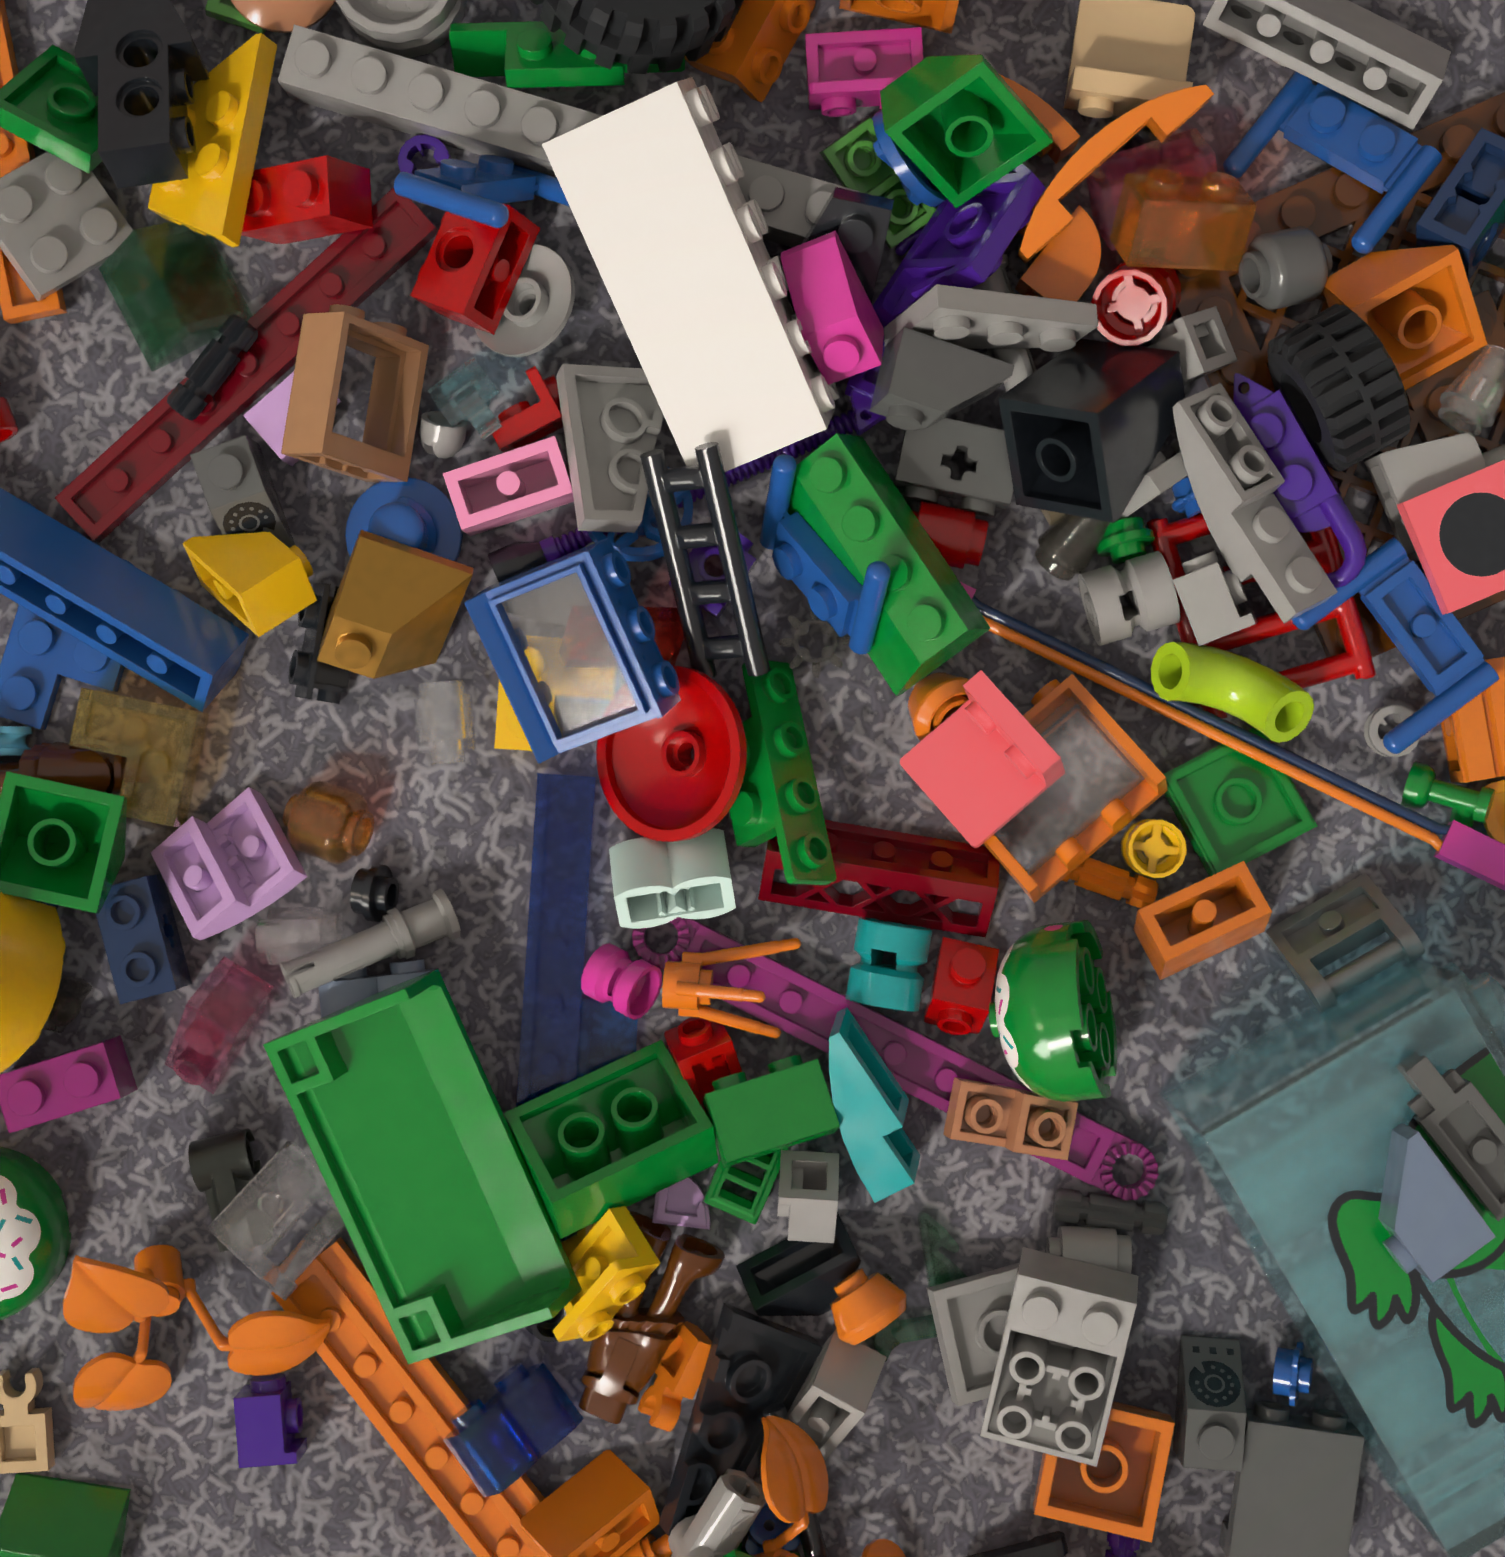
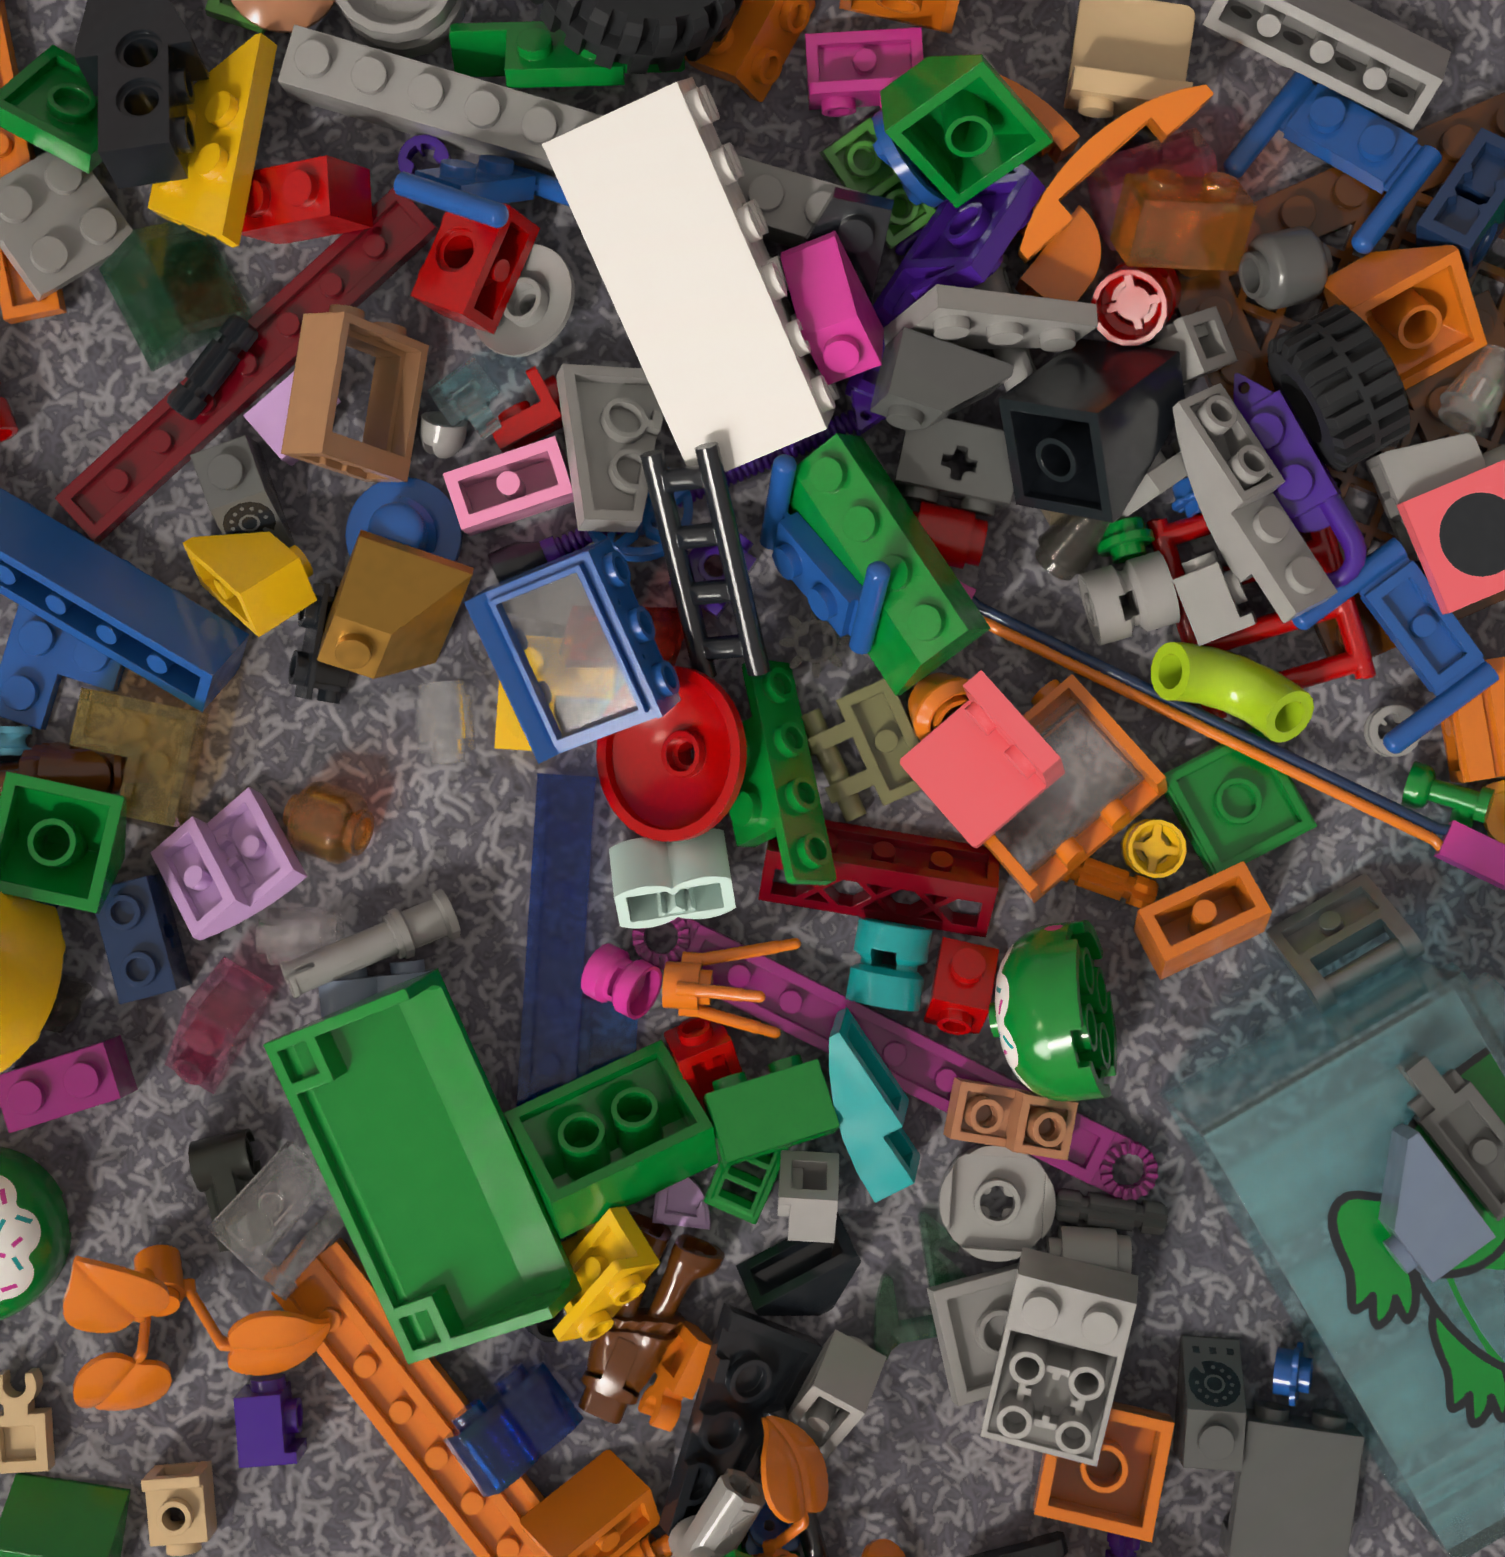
black plate [350,864,399,922] -> none
orange cone [830,1268,907,1345] -> none
none -> tan brick [141,1461,217,1556]
none -> olive plate [801,679,921,822]
none -> light grey plate [938,1144,1056,1262]

